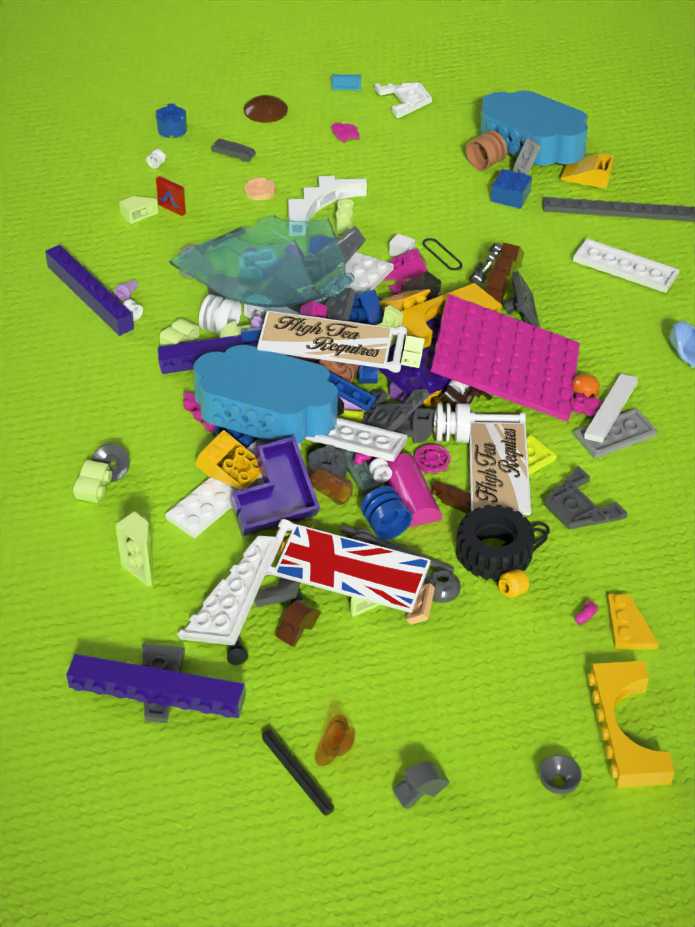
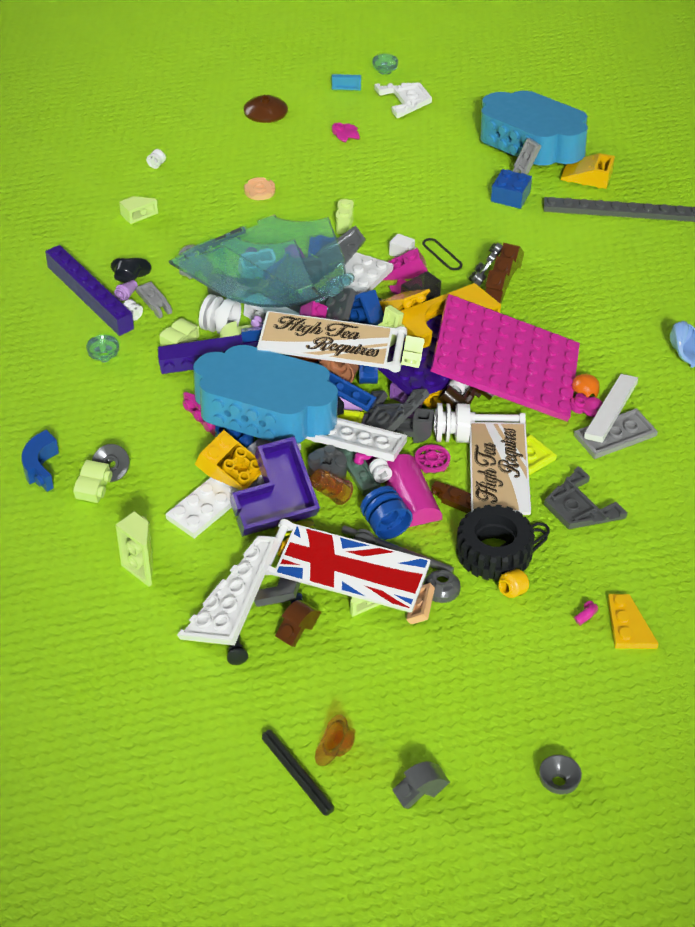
dark purple brick [66,654,246,718] -> none
dark grey wing [142,644,185,723] -> none
blue brick [156,103,187,138] -> none
red tile [156,176,186,216] -> none
dark grey hinge [211,138,256,162] -> none
white arch [288,176,367,236] -> none
nougat wheel [466,130,507,171] -> none
dark grey plate [504,271,540,327] -> none
white plate [573,239,680,293] -> none
yellow arch [588,661,675,788] -> none
none -> blue arch [22,430,59,492]
none -> clear light blue piece [86,335,119,362]
none -> black piece [111,258,152,283]
none -> light grey hinge [136,282,172,318]
none -> clear light blue piece [372,54,398,74]

